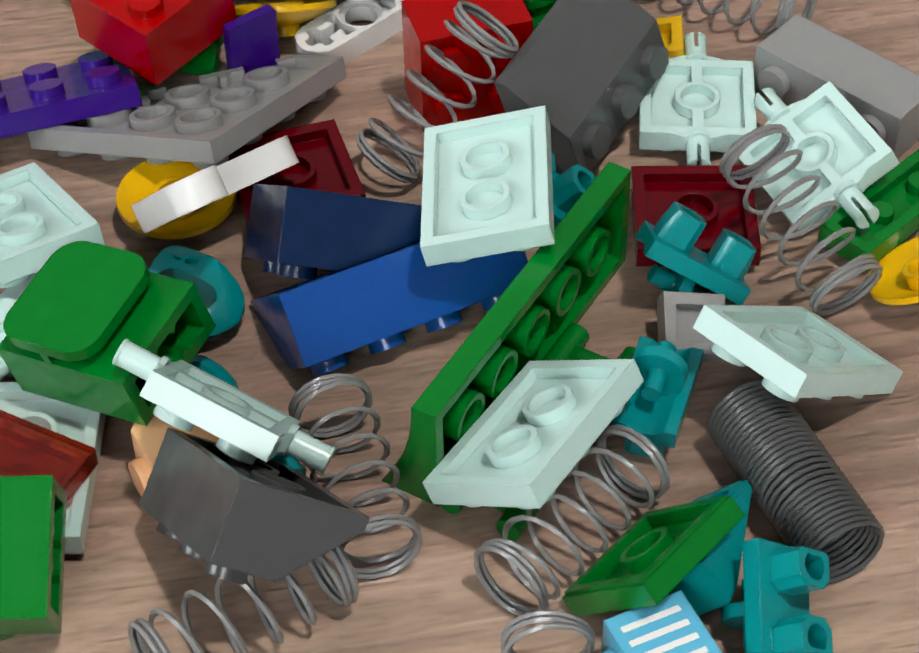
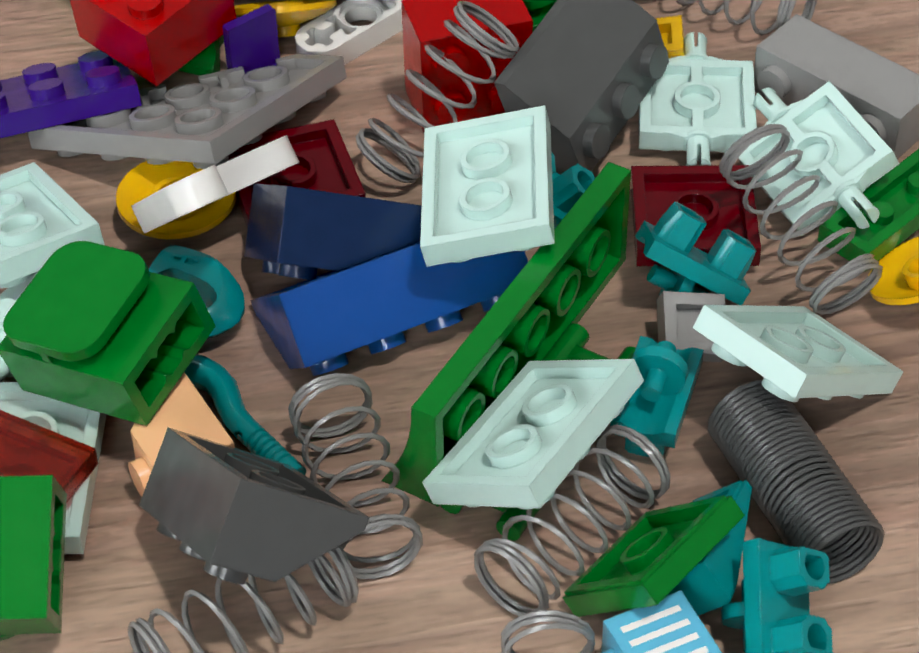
light aqua plate [112,339,336,474] -> none

